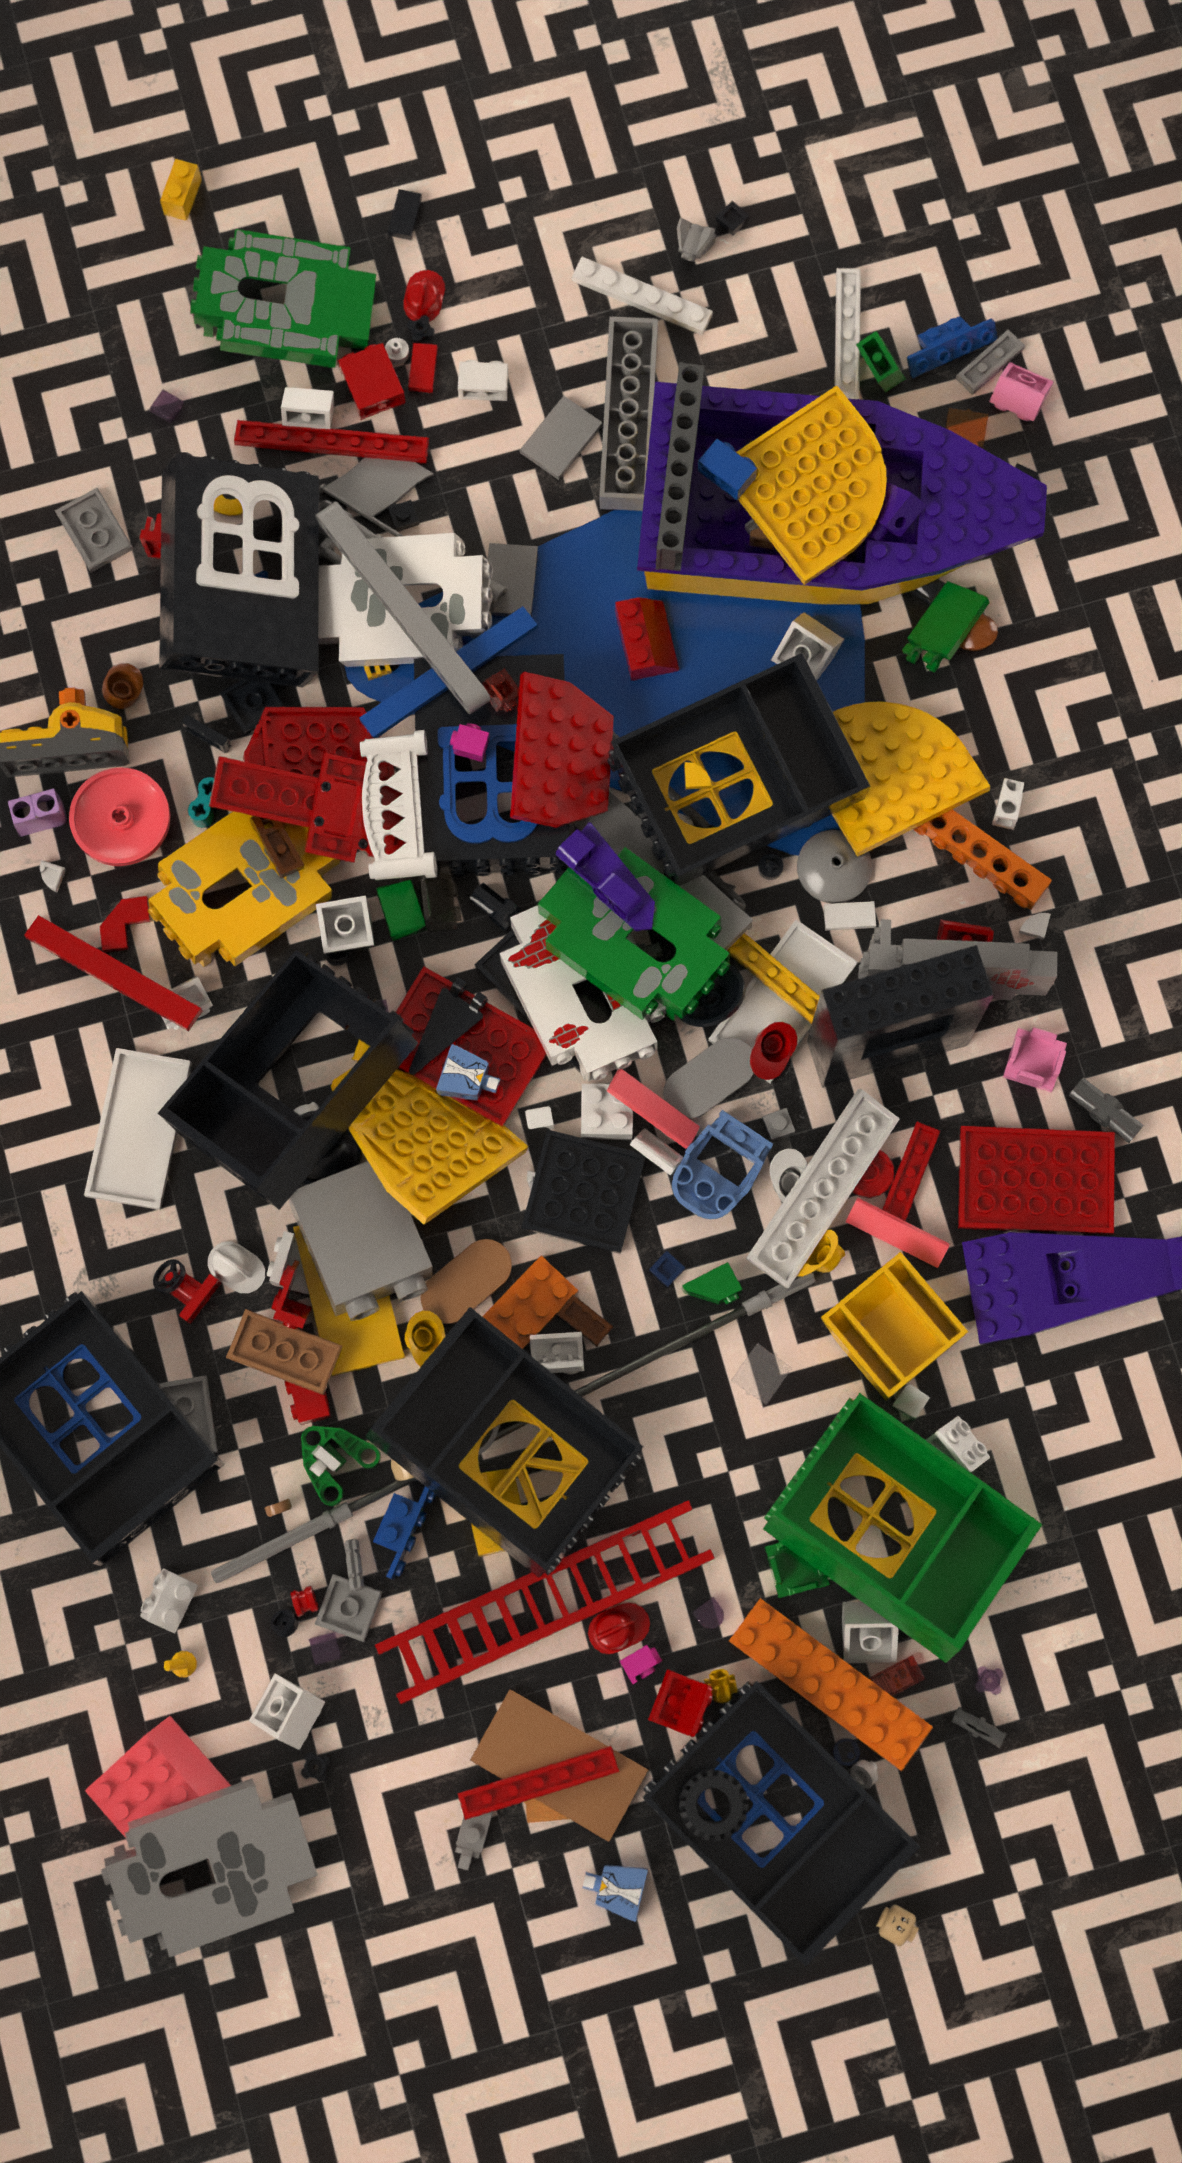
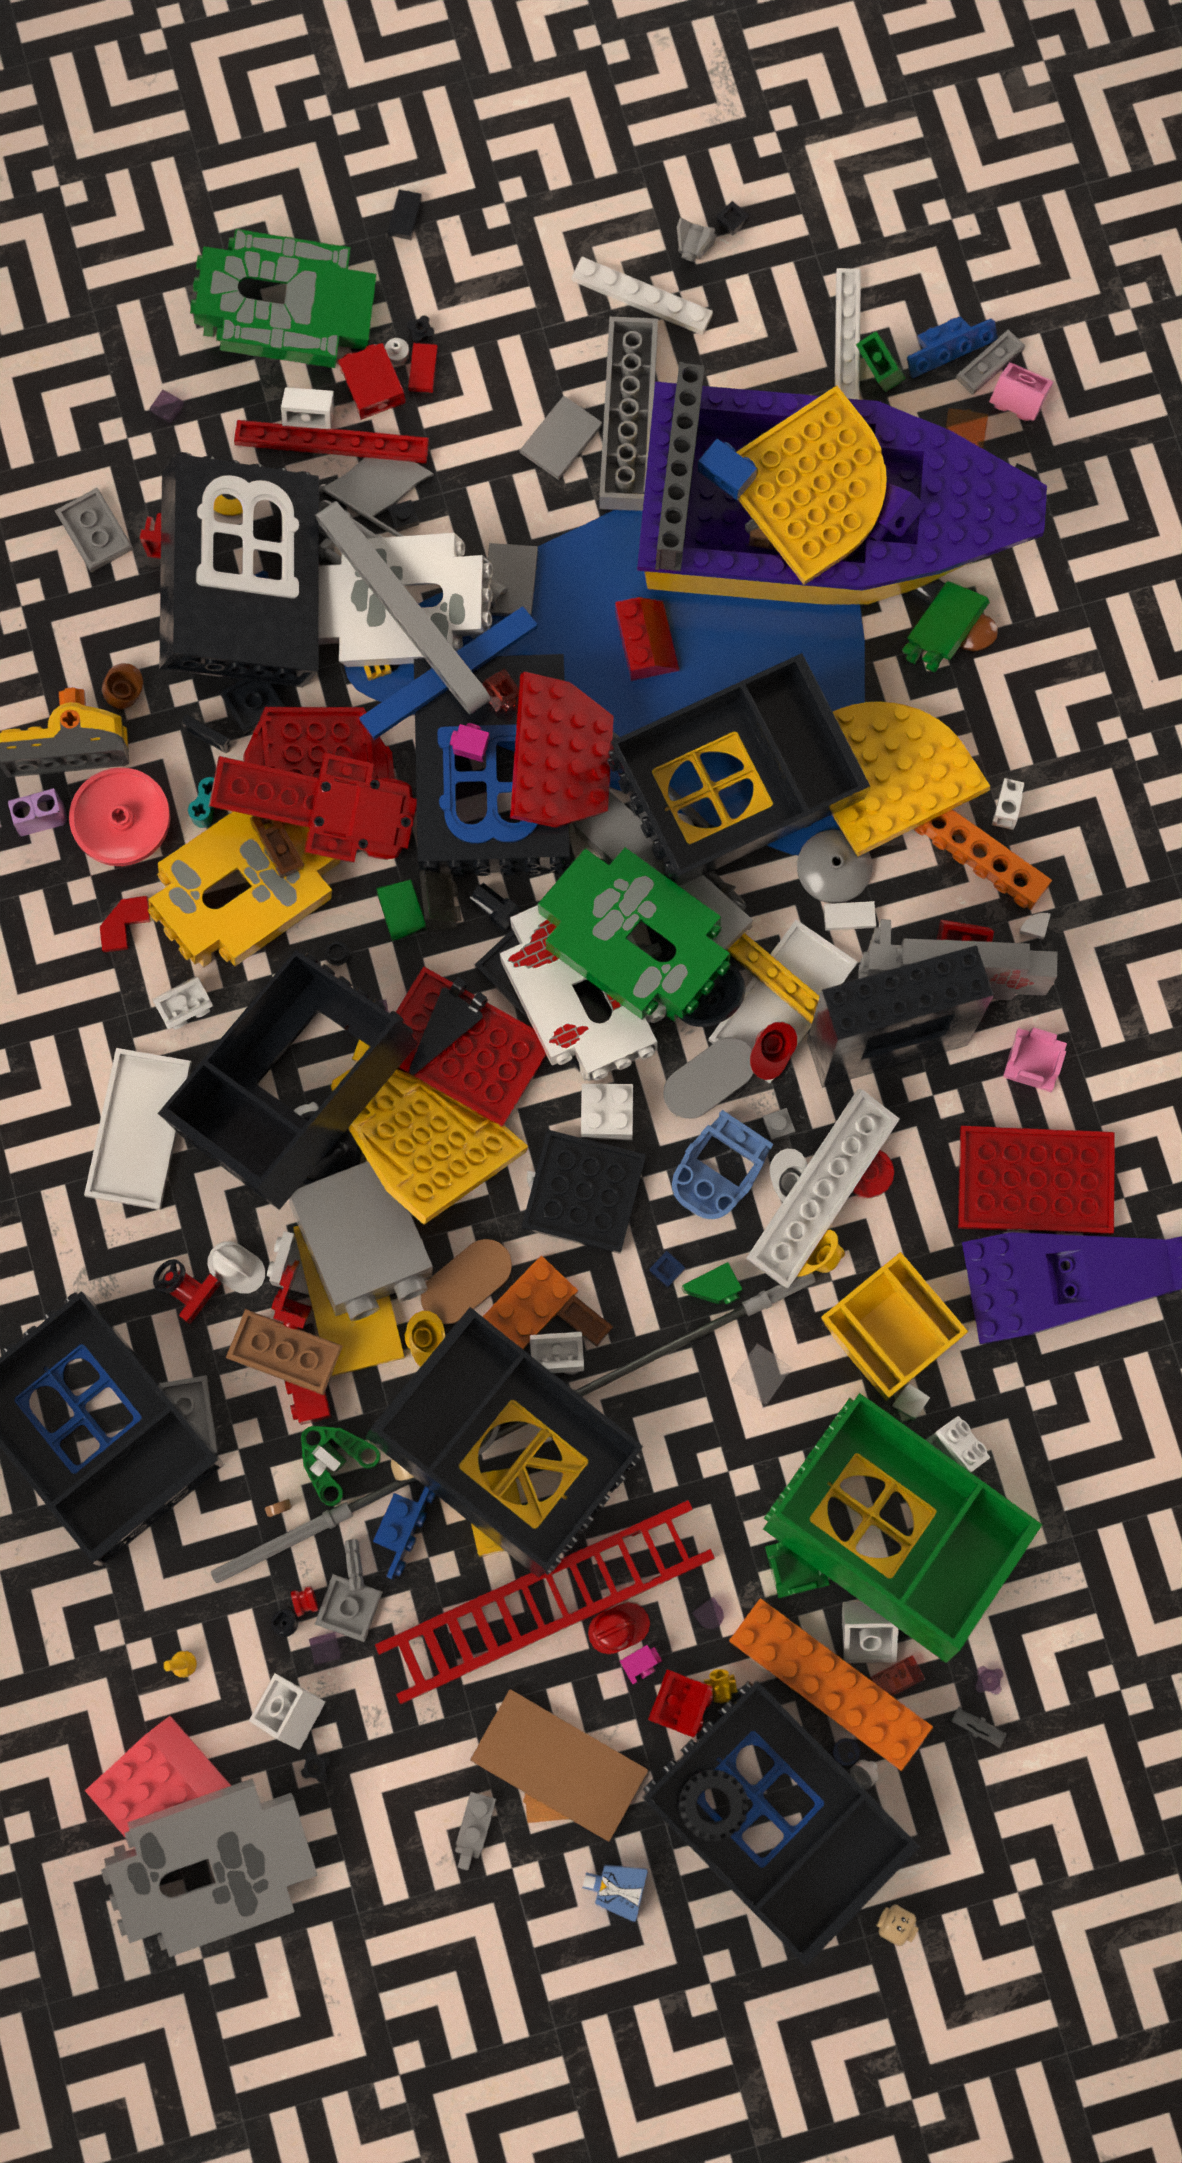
red tile [24,915,203,1032] -> none
white tile [40,860,66,892] -> none
white bracket [140,1569,198,1633] -> none
yellow brick [160,159,202,221] -> none
white slope [316,896,374,954] -> none
white piece [360,730,437,880] -> none
red piece [404,270,445,322] -> none
medium blue torso [436,1044,500,1100] -> none
white brick [458,360,509,401] -> none
red tile [458,1746,619,1820] -> none
white slope [525,1106,554,1129] -> none
dark purple panel [555,822,655,931] -> none
coral tile [607,1069,700,1149] -> none
white tile [630,1128,683,1175] -> none
yellow tile [684,762,712,789] -> none
black tile [758,854,784,880] -> none
white slope [771,612,844,681] -> none
coral tile [845,1198,950,1268] -> none
red tile [882,1121,940,1221] -> none
dark grey piece [1069,1077,1144,1143] -> none

